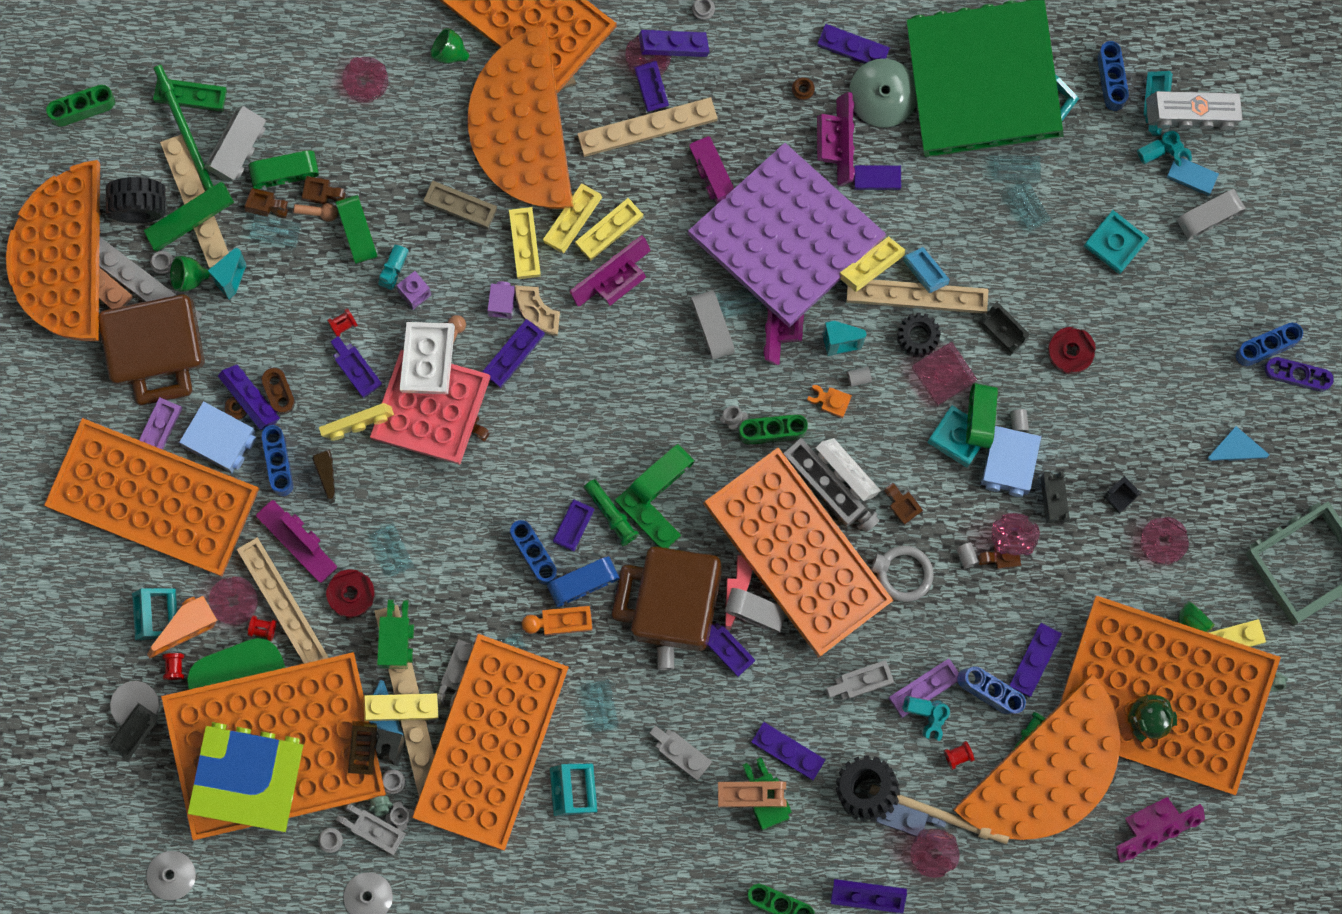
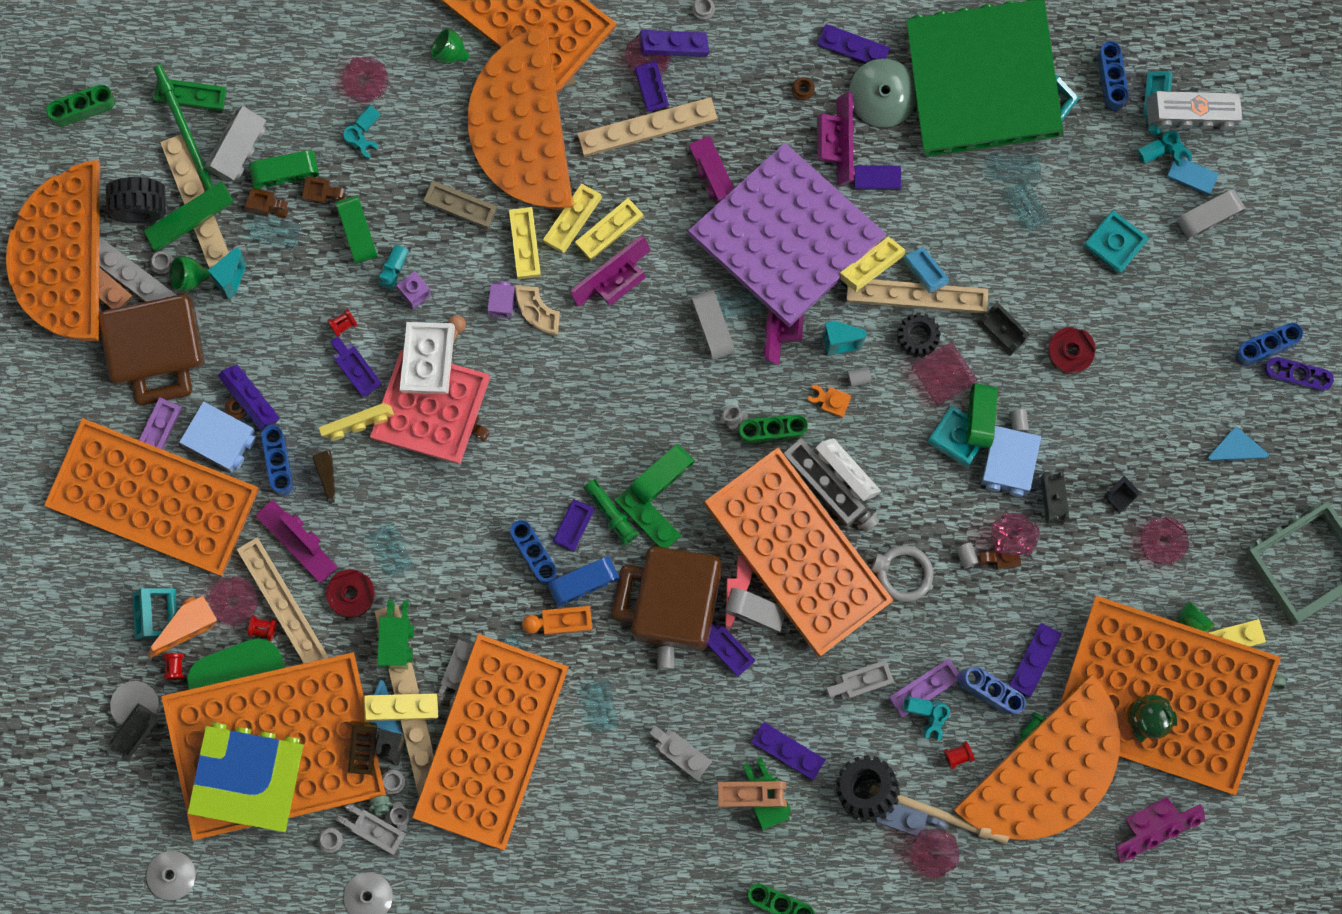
reddish brown plate [262,368,295,414] -> none
nougat bar [293,203,338,222] -> none
dark purple plate [482,319,545,389] -> none
teal tile [550,764,598,816] -> none
dark purple plate [831,879,907,914] -> none
reddish brown plate [884,483,923,526] -> none
none -> teal bar [343,105,381,160]

